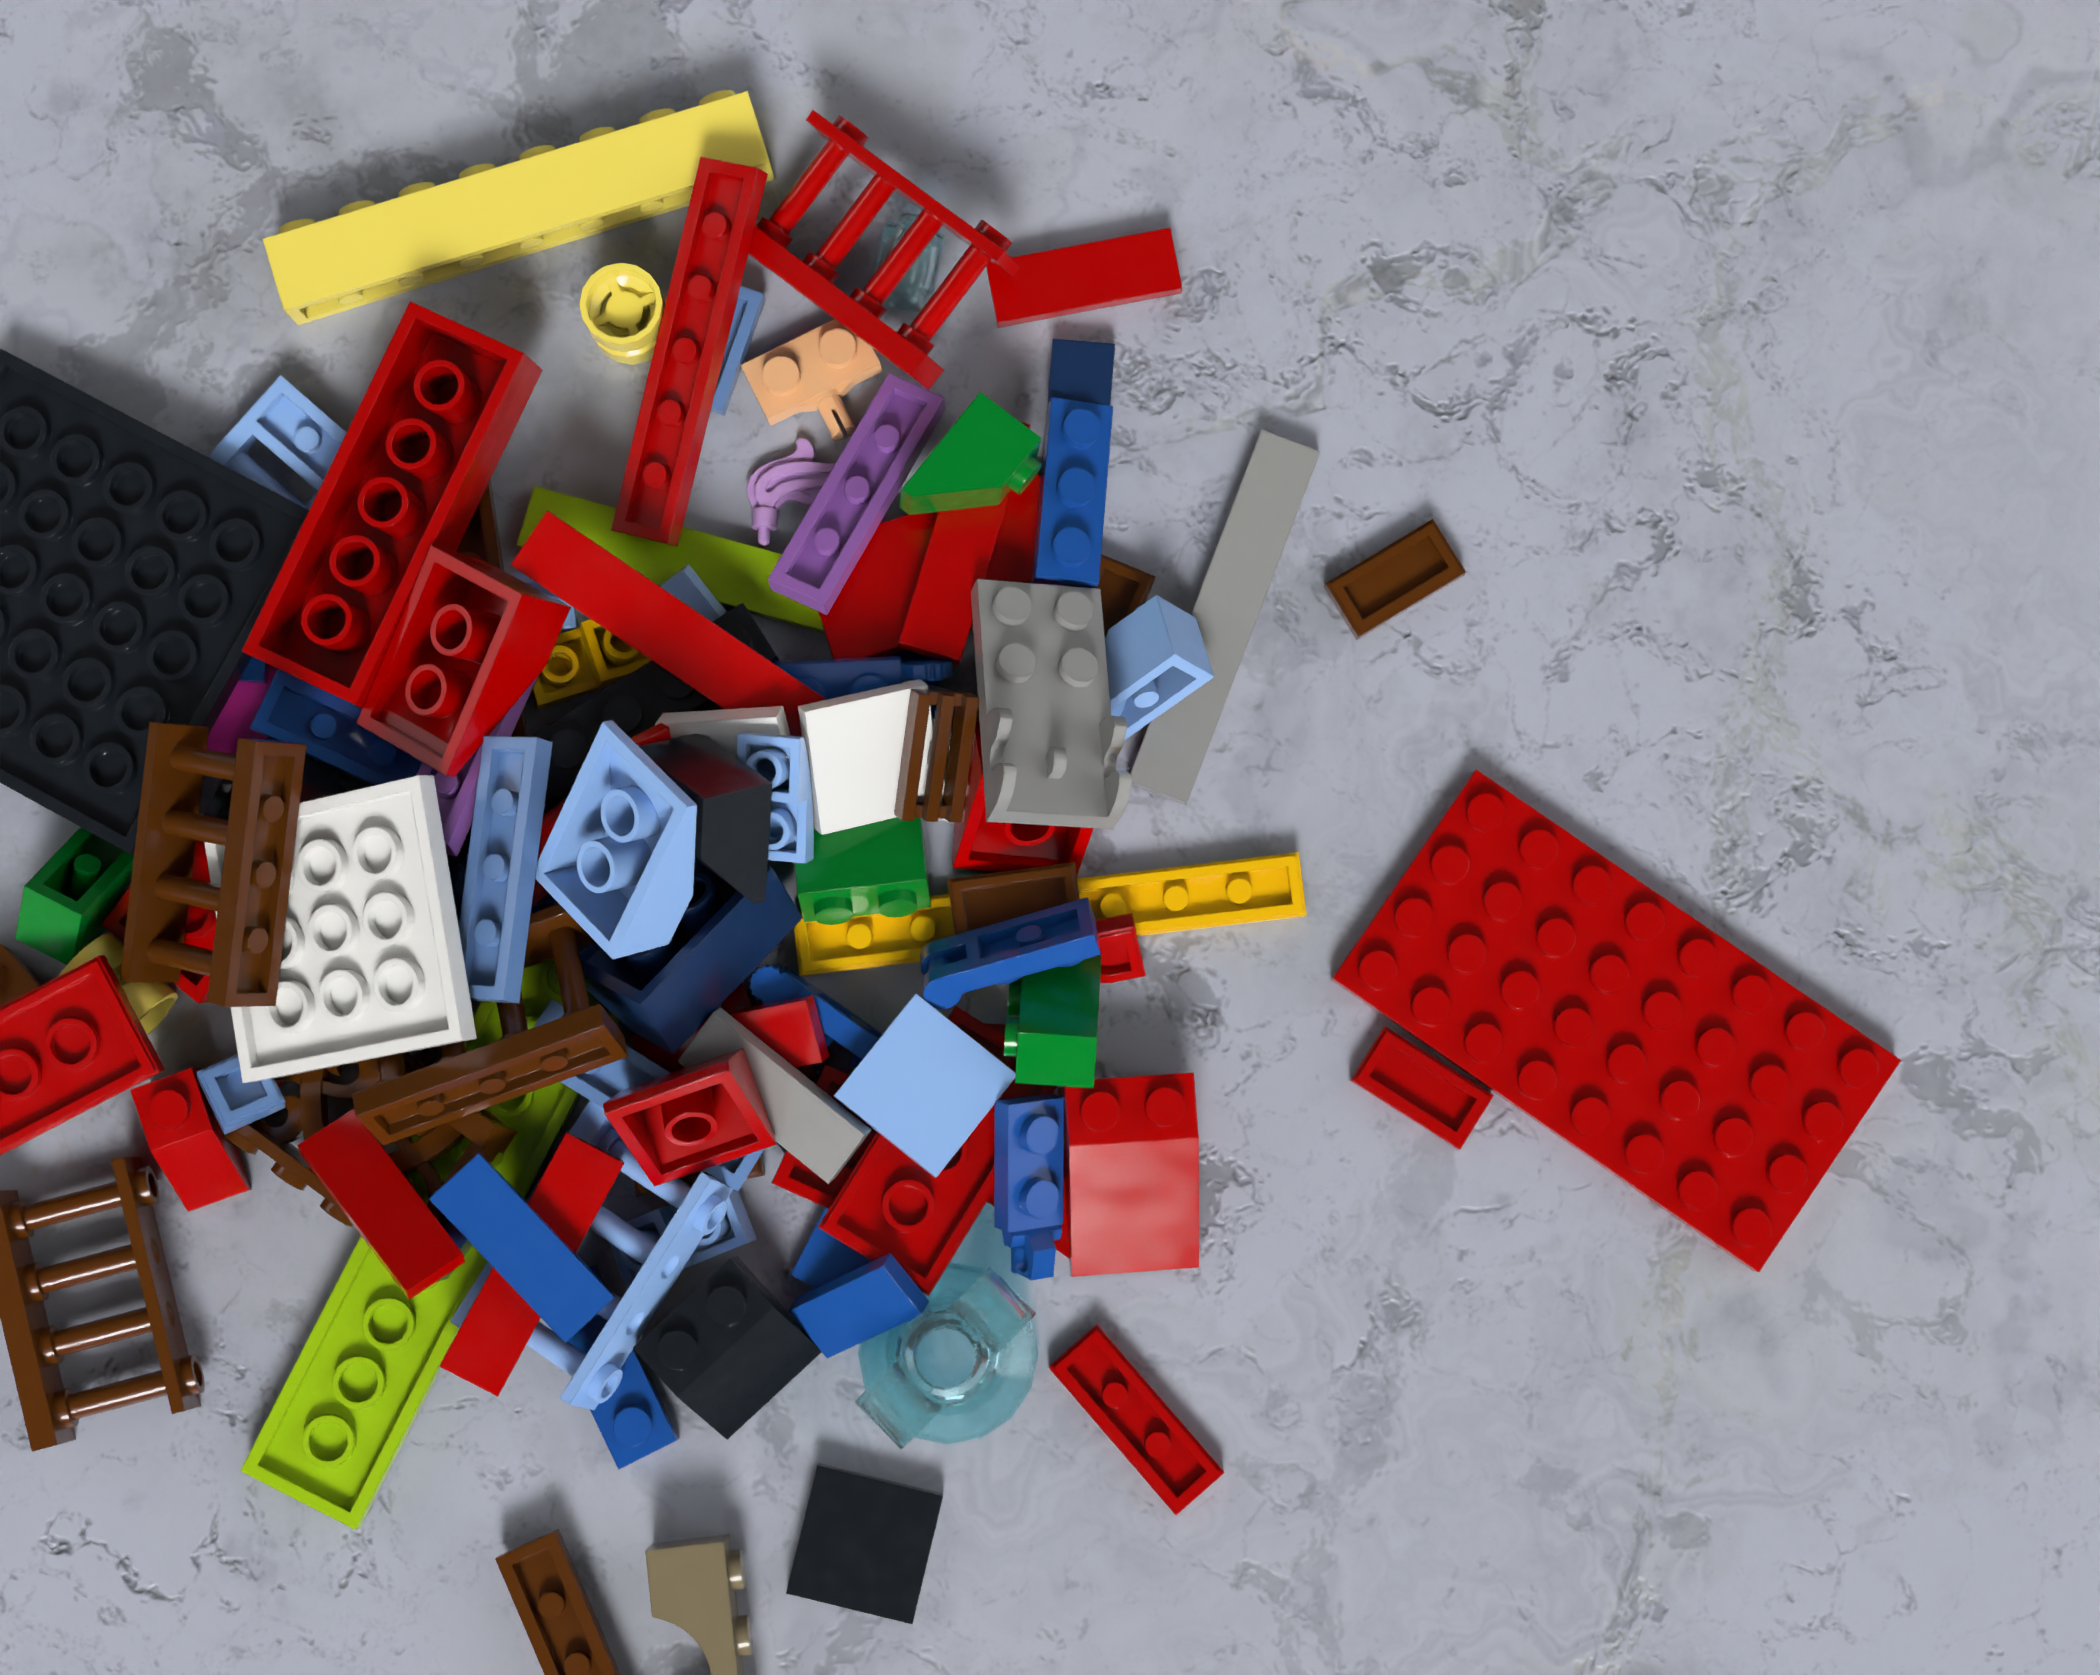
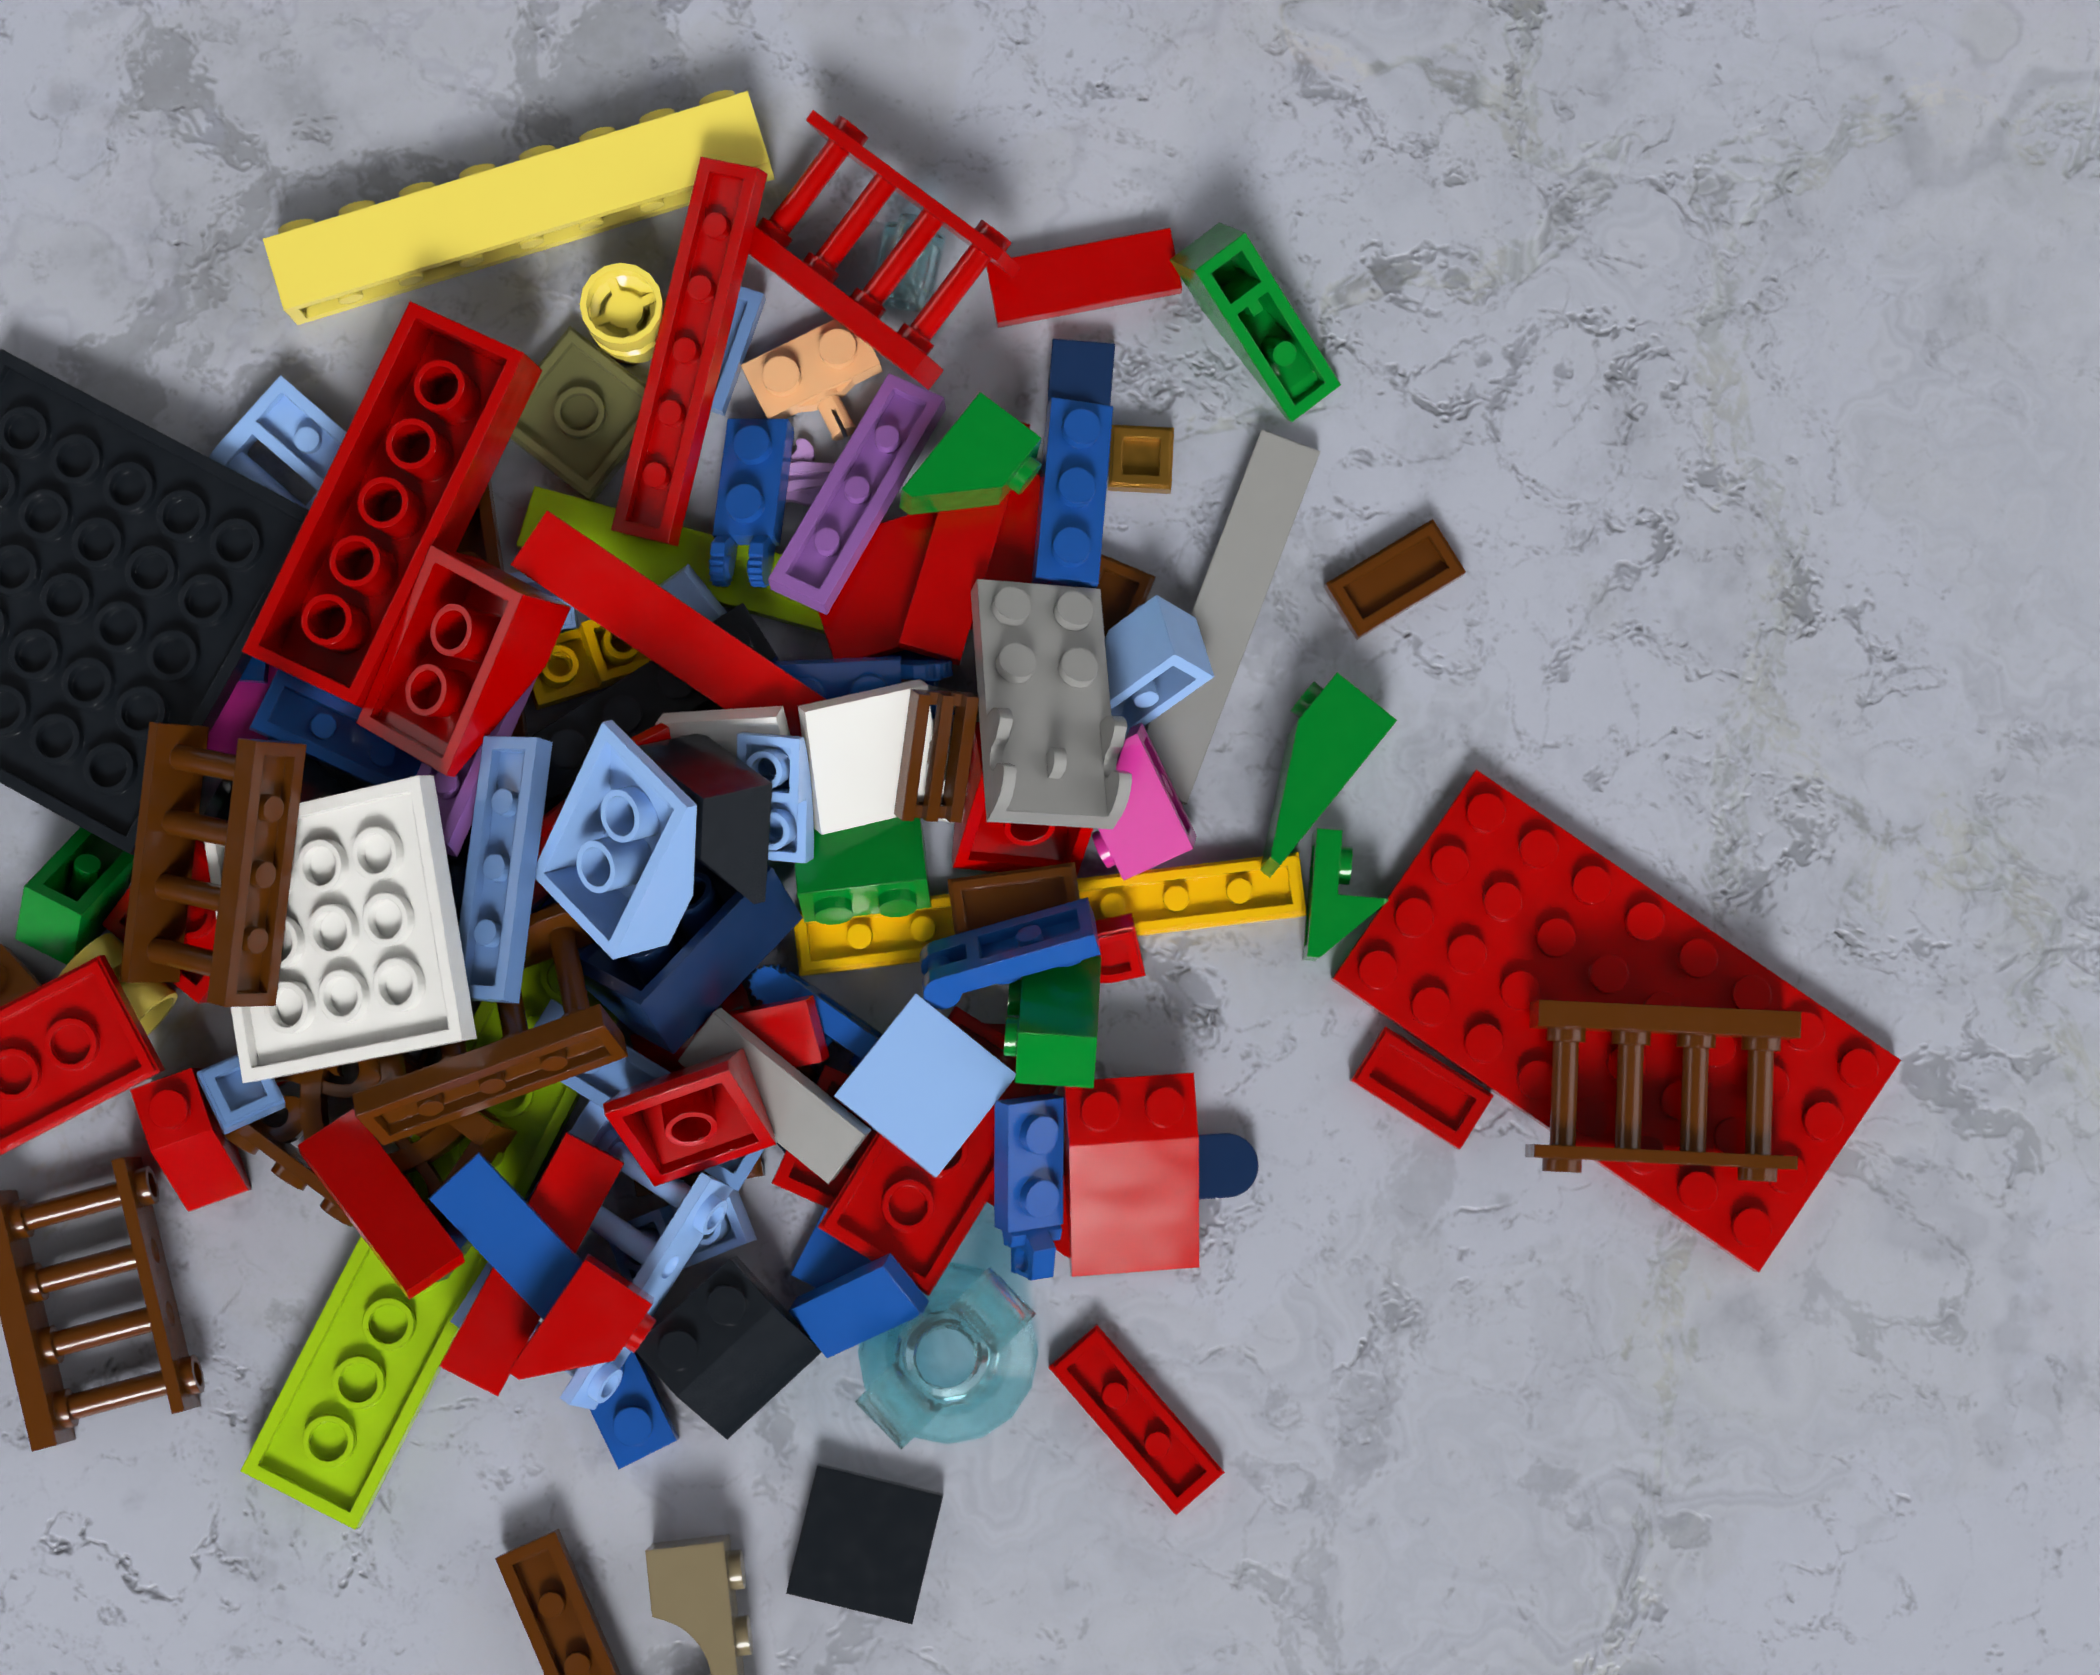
none -> red slope [508,1254,657,1380]
none -> olive tile [510,326,646,502]
none -> blue hinge [709,419,794,587]
none -> dark pink slope [1092,722,1197,881]
none -> pearl gold tile [1108,425,1174,494]
none -> green slope [1170,222,1341,423]
none -> dark blue tile [1199,1133,1259,1200]
none -> green slope [1260,672,1397,878]
none -> green slope [1302,828,1389,961]
none -> reddish brown fence [1525,1000,1801,1182]

